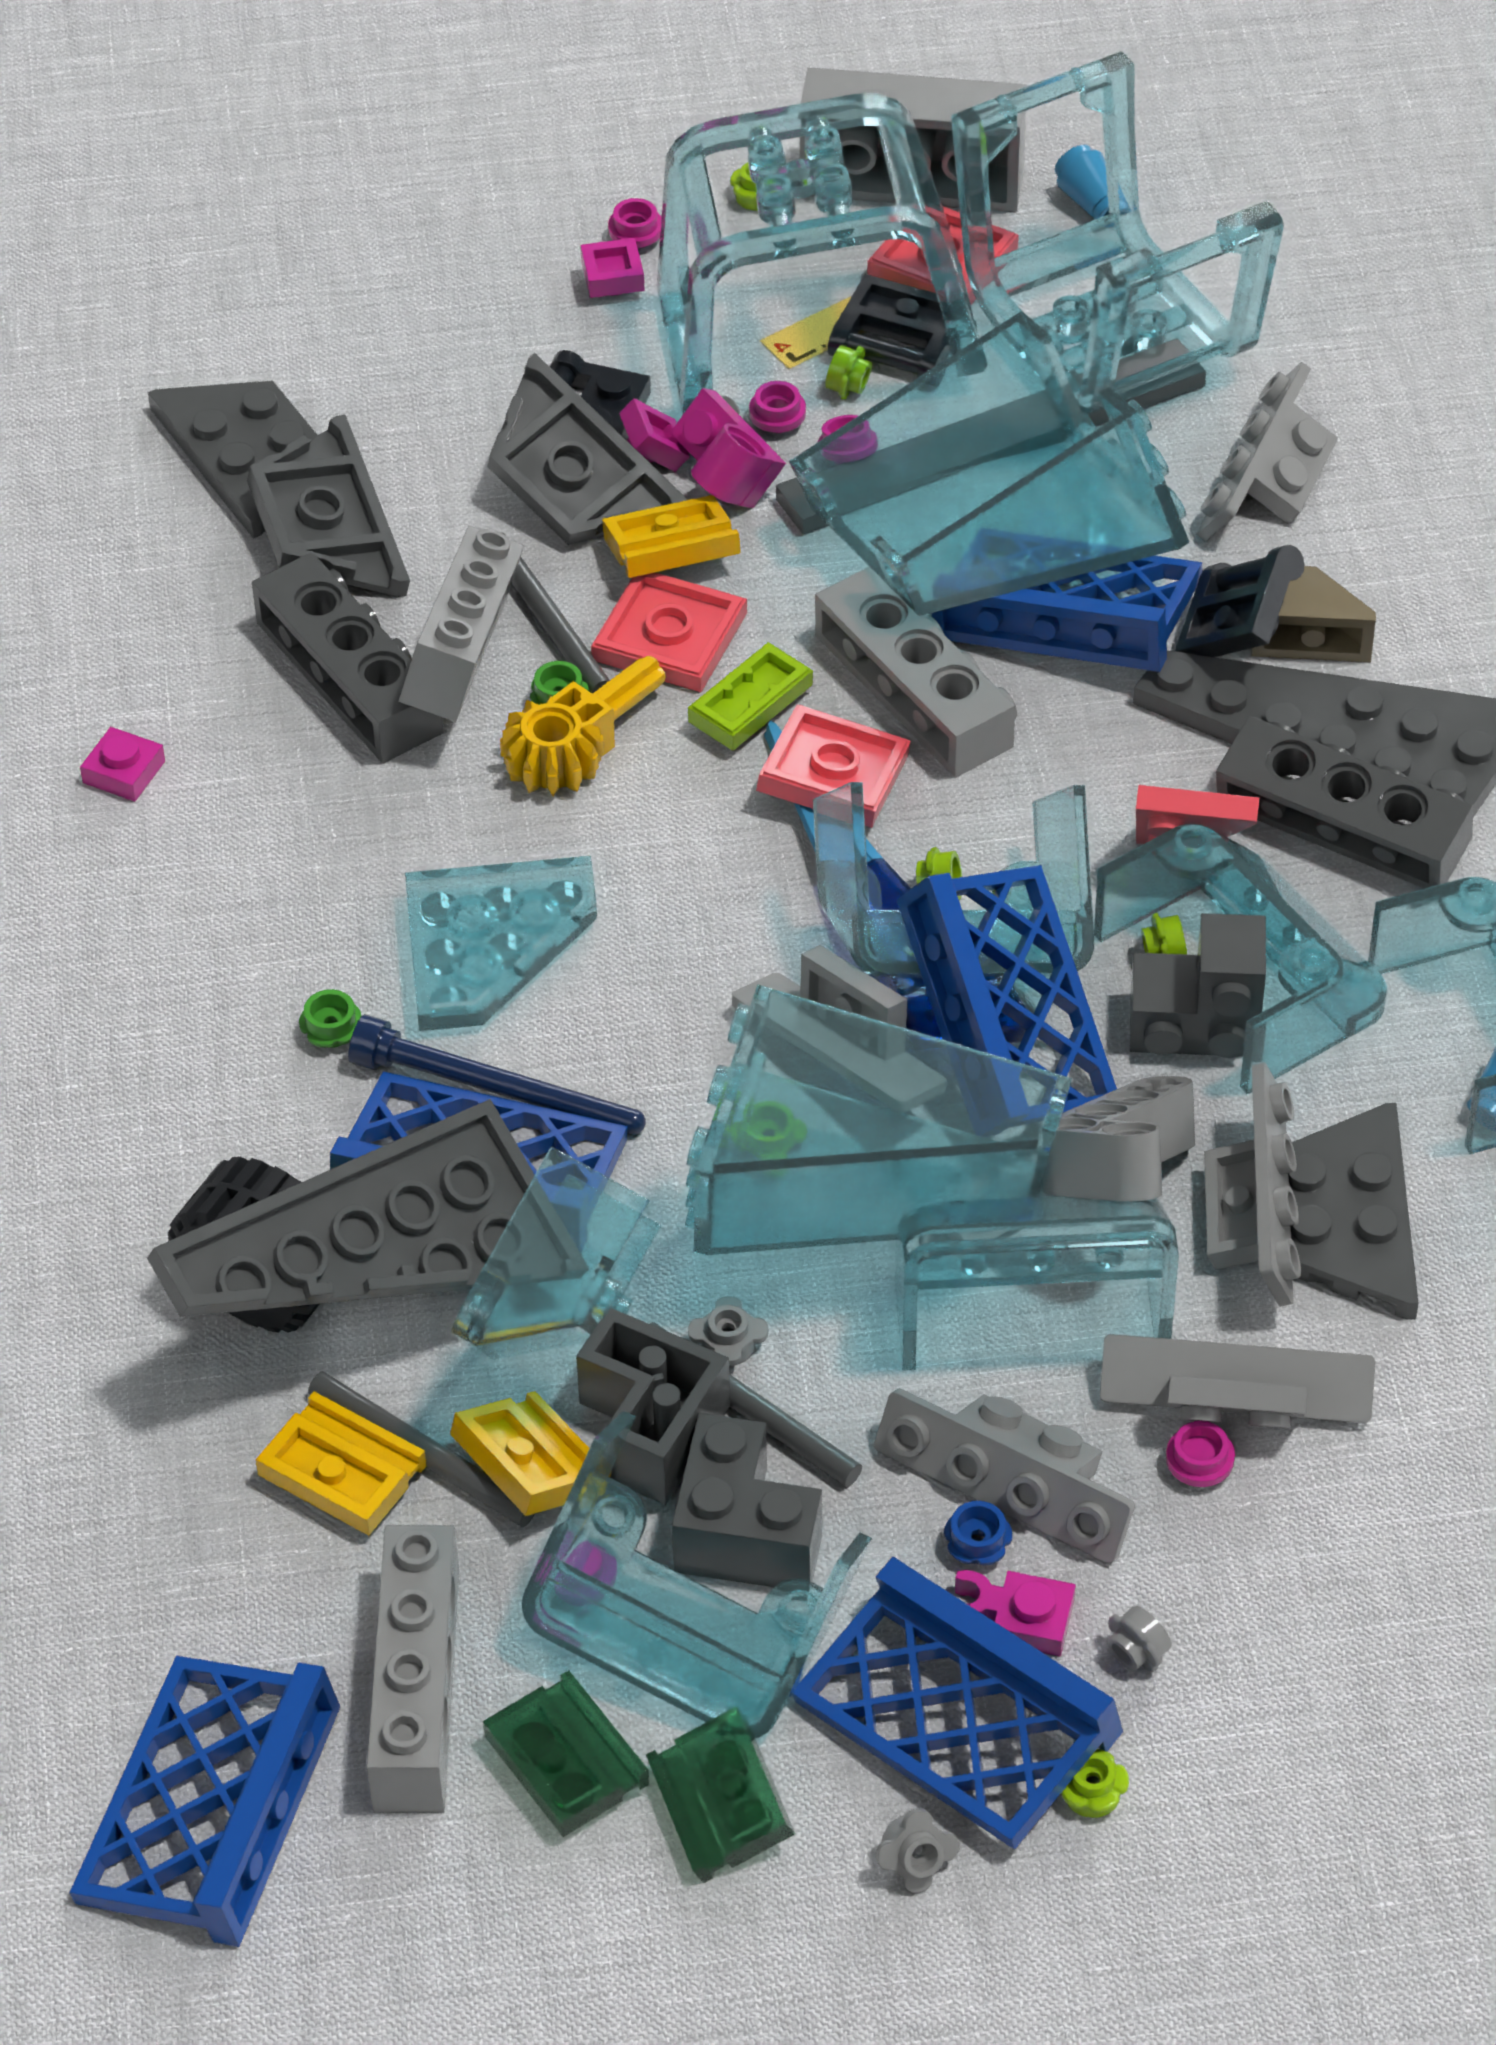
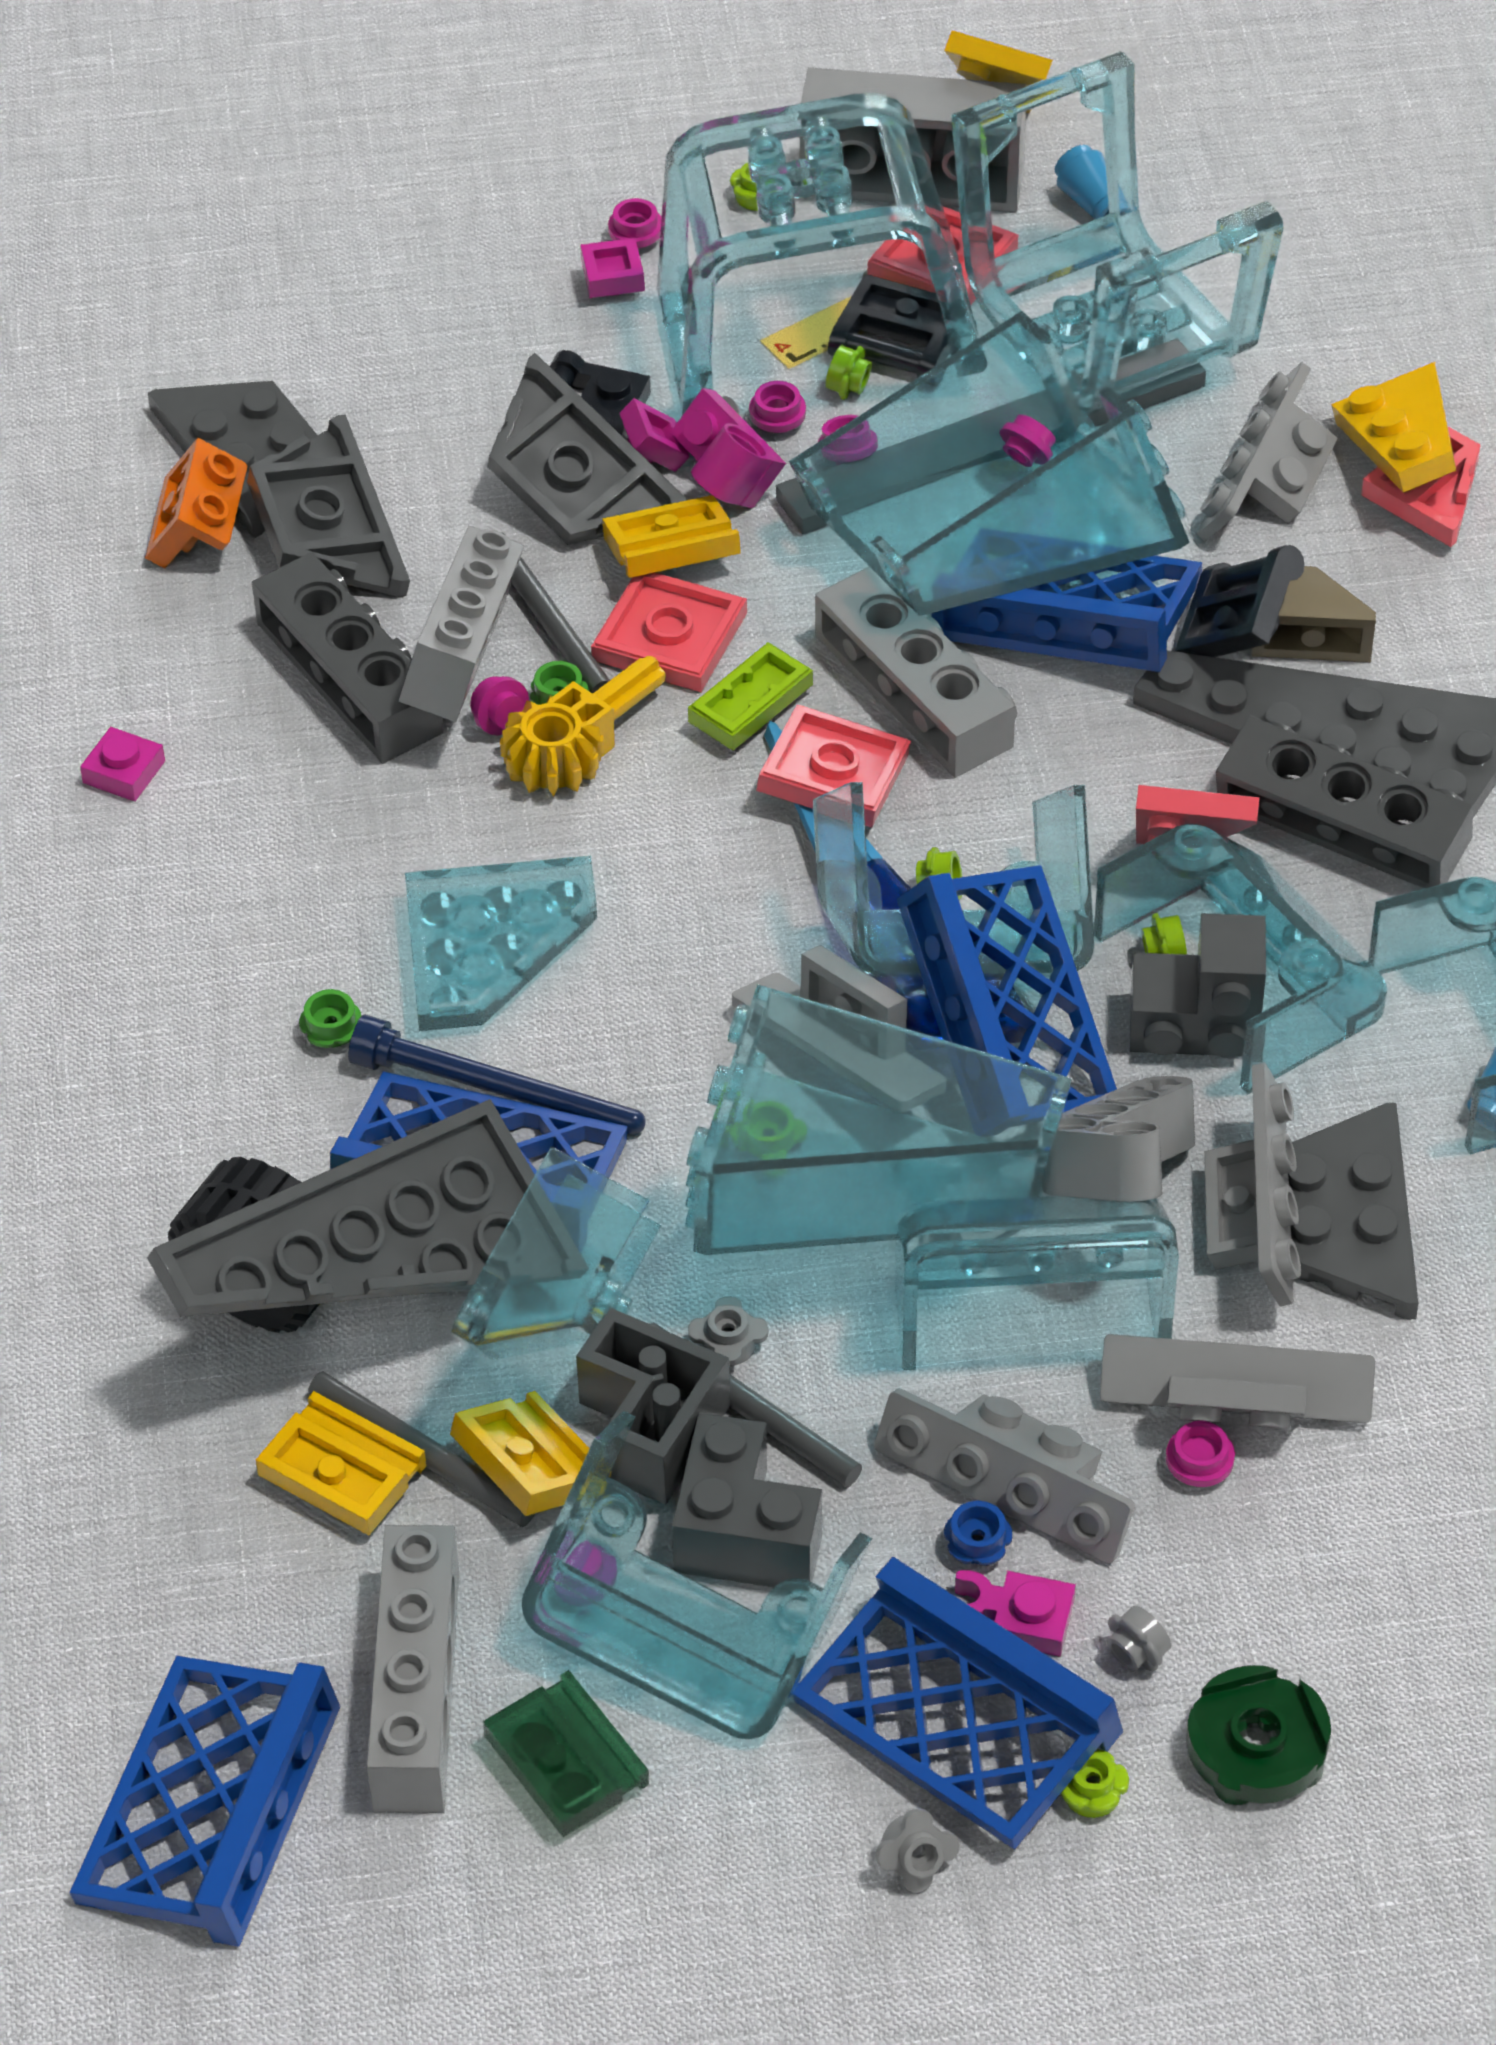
clear green plate [646,1706,795,1883] -> none
none -> orange bracket [145,438,247,568]
none -> dark pink plate [470,676,529,736]
none -> yellow wing [944,30,1053,114]
none -> dark pink plate [999,414,1056,467]
none -> dark green plate [1186,1665,1331,1806]
none -> yellow wing [1331,362,1456,492]
none -> coral wing [1361,426,1481,547]

